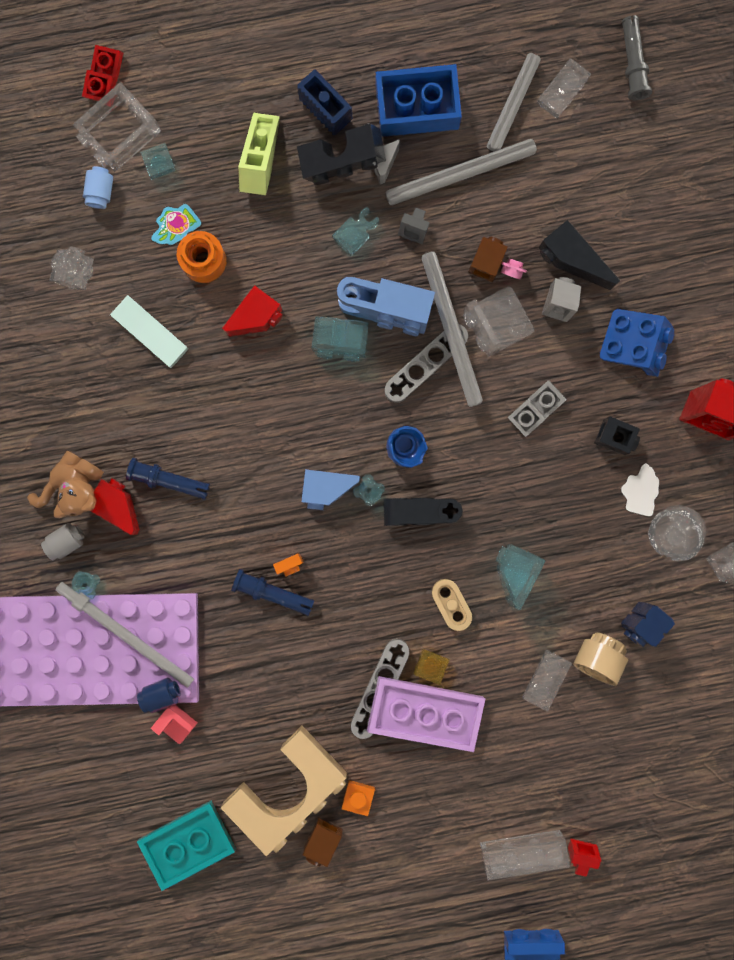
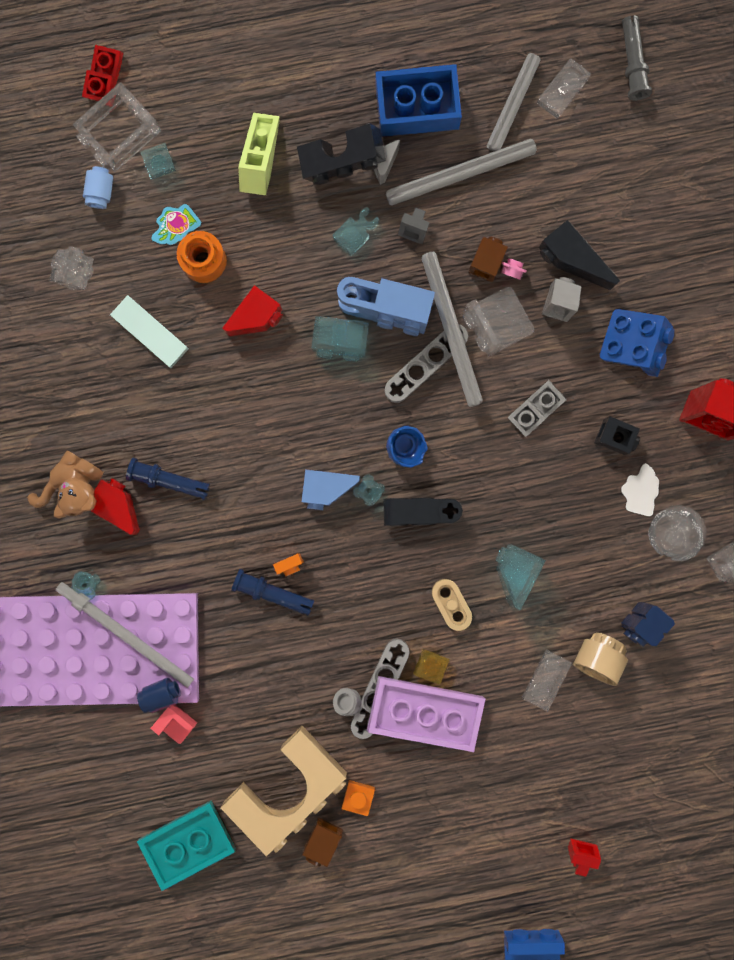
light grey brick [41,523,84,561] -> none
dark blue brick [297,69,353,135] -> none
clear brick [480,830,570,880] -> none
none -> light grey tile [333,688,361,716]

